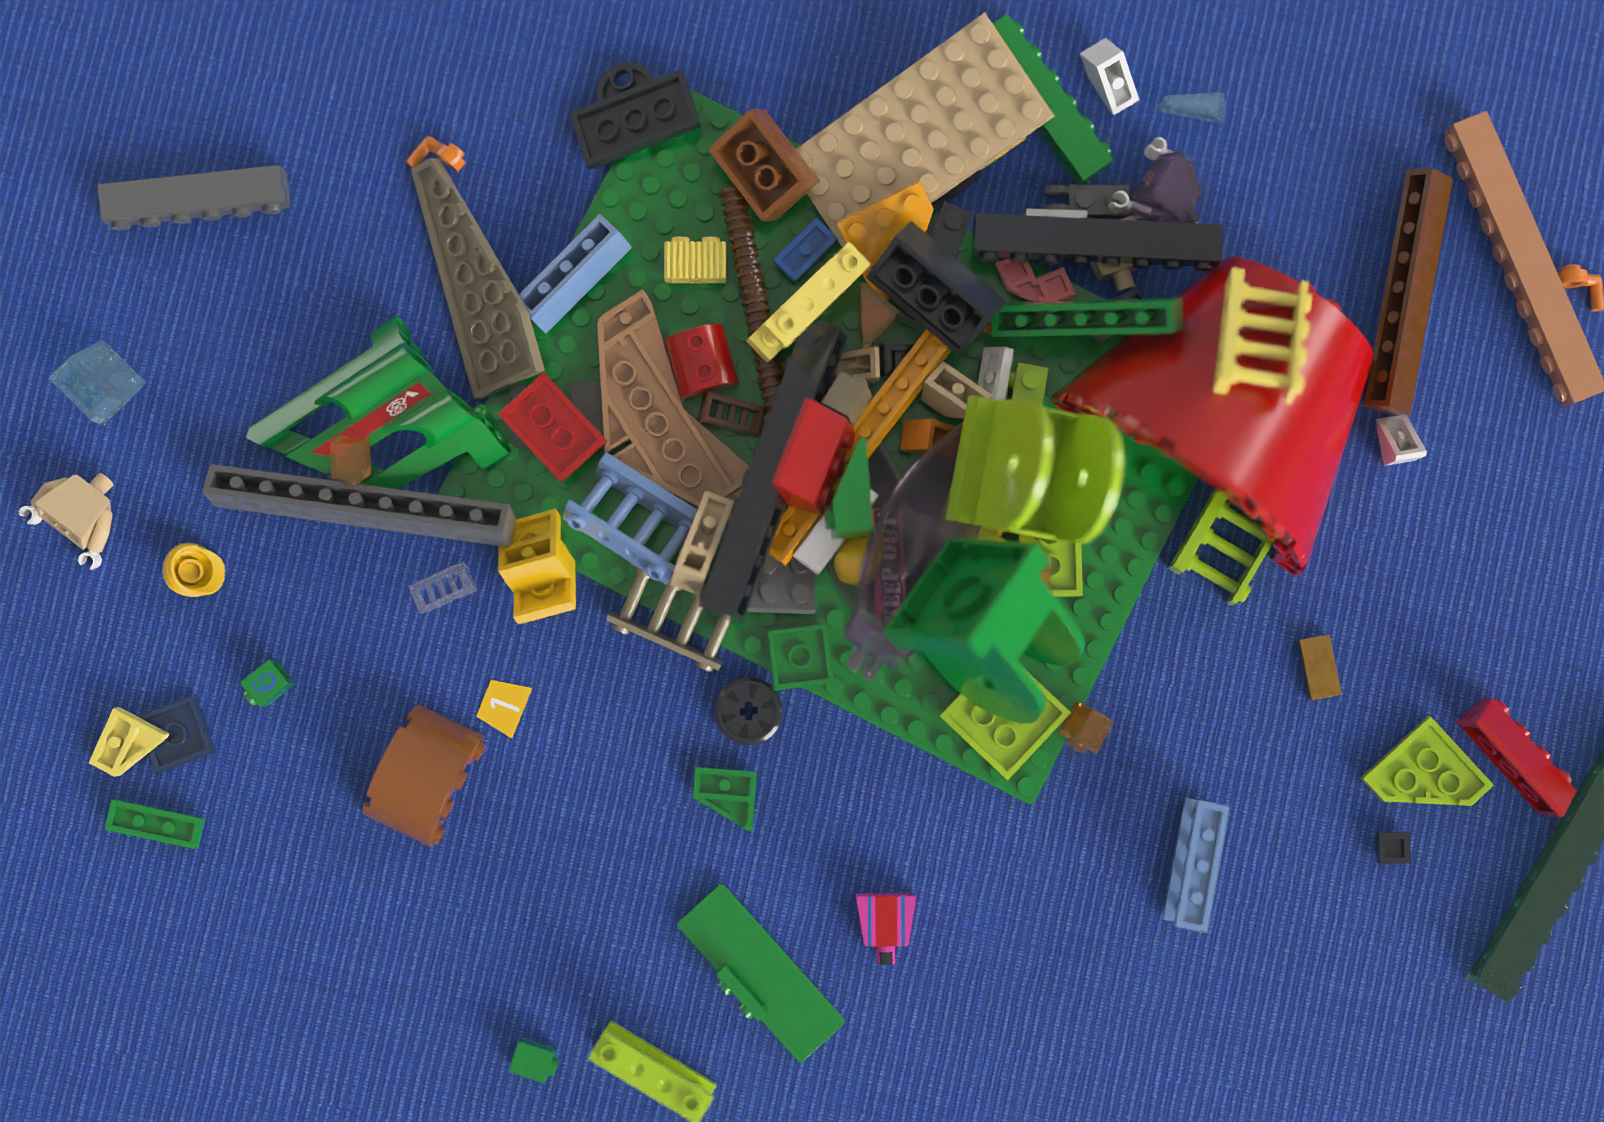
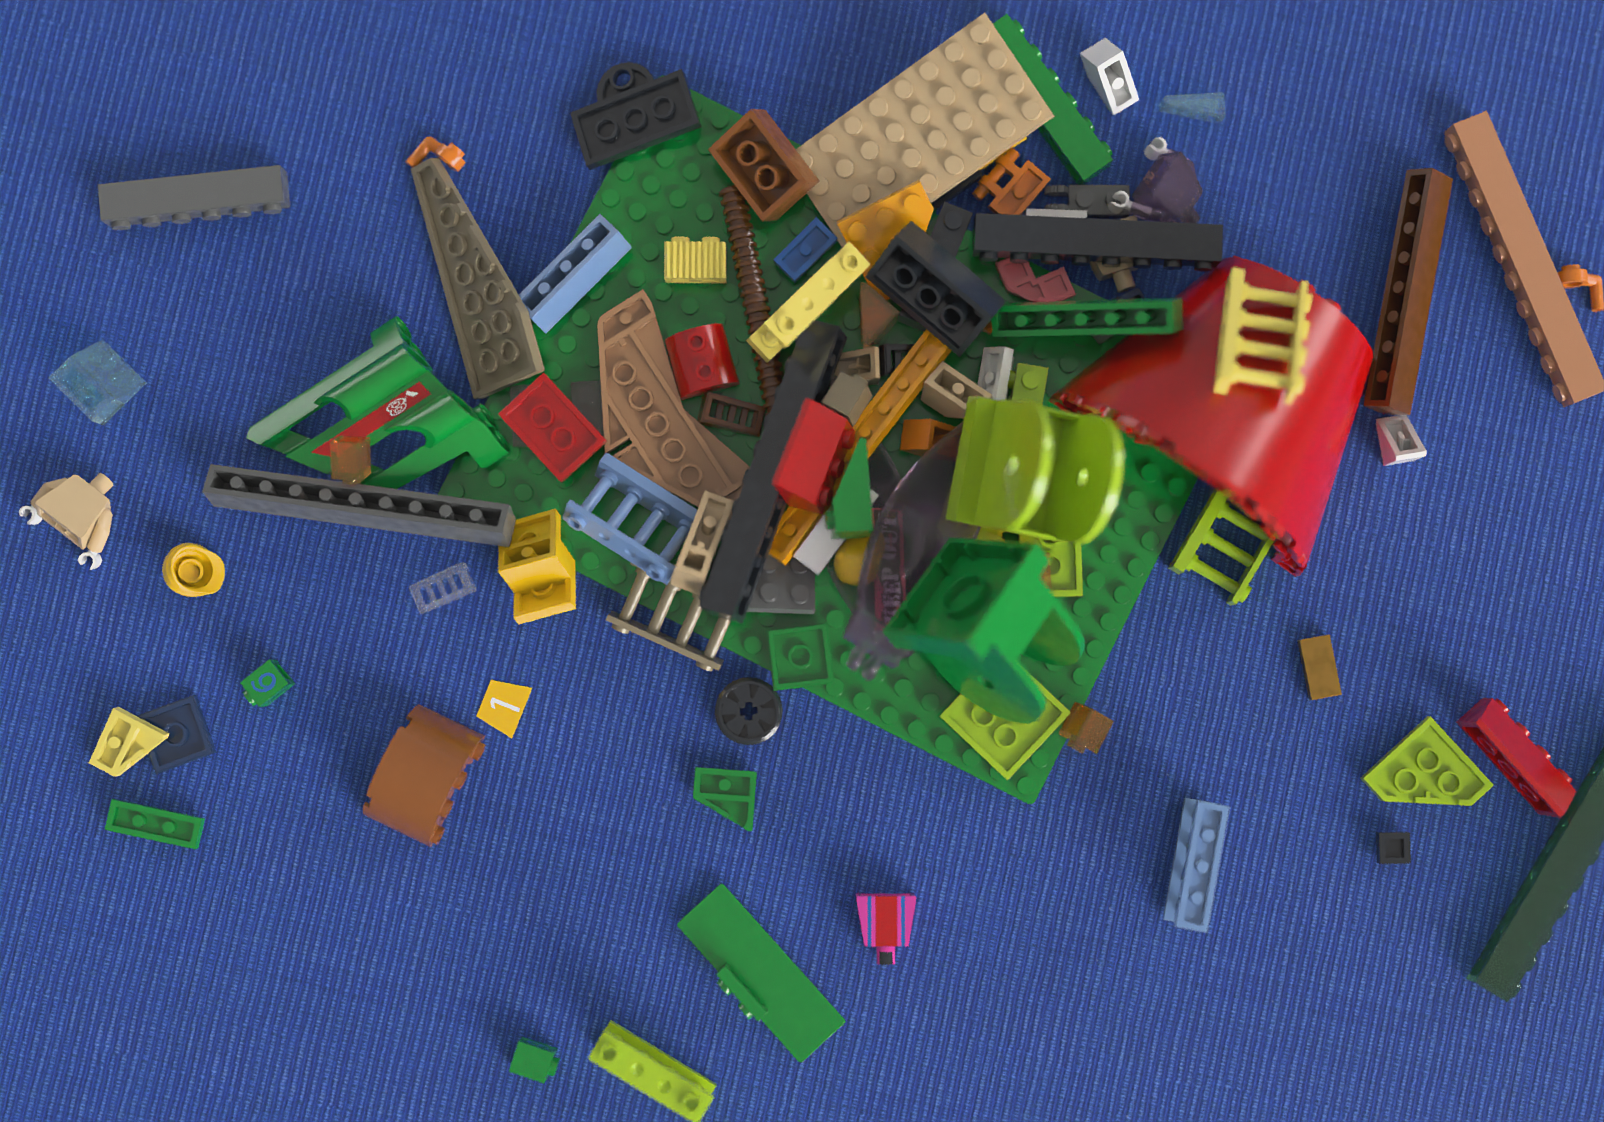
none -> orange plate [972,148,1051,215]

